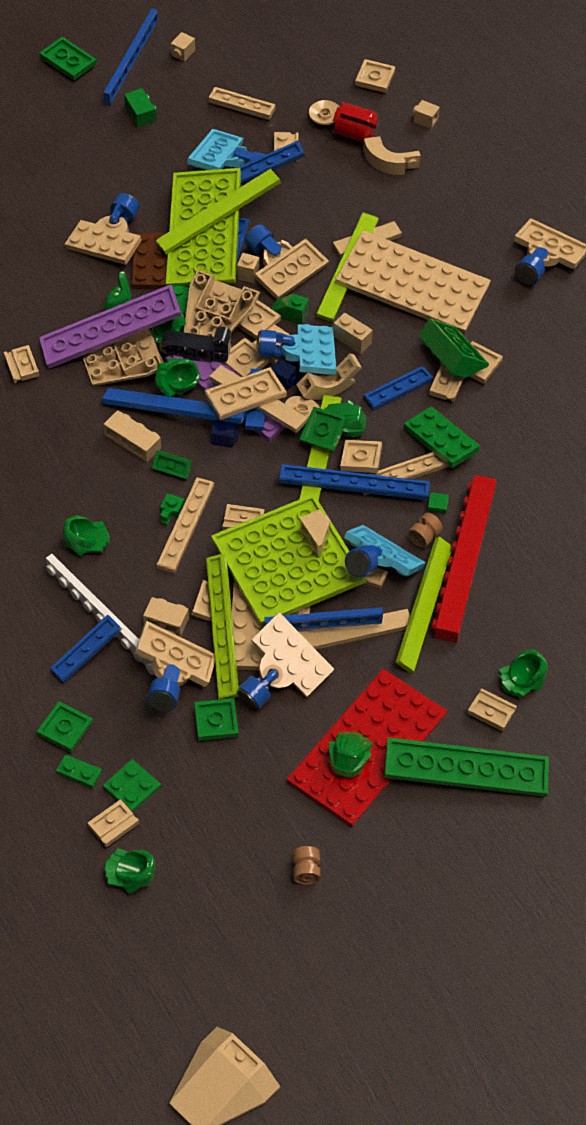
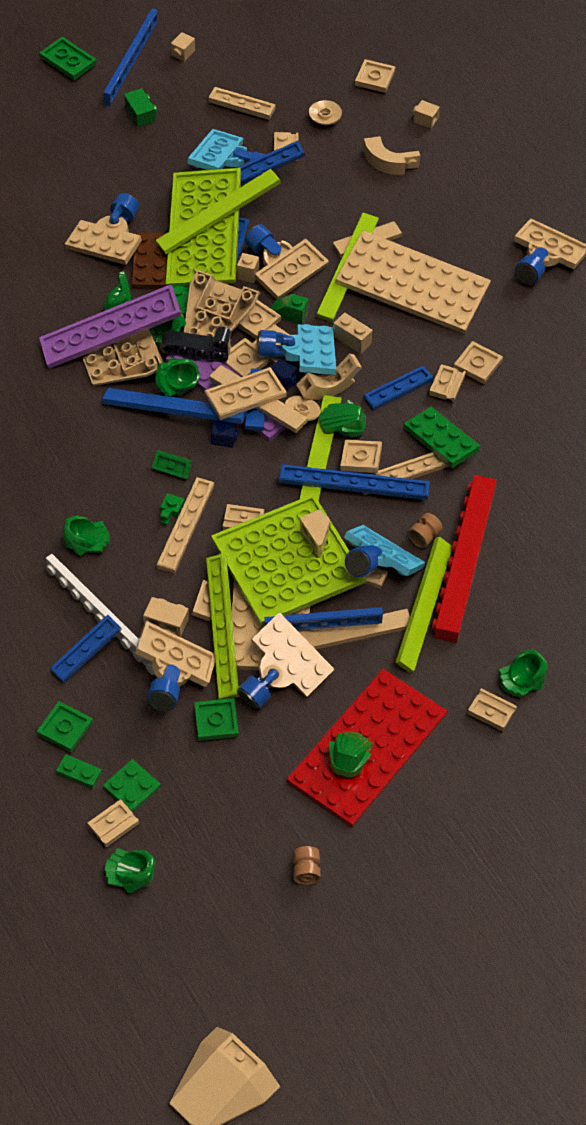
tan plate [4,345,39,383] -> none
tan brick [104,410,161,462] -> none
green plate [299,406,348,452] -> none
red cylinder [332,101,378,143] -> none
green plate [384,737,549,797] -> none
green slope [419,318,489,378] -> none
green tile [428,492,449,514] -> none

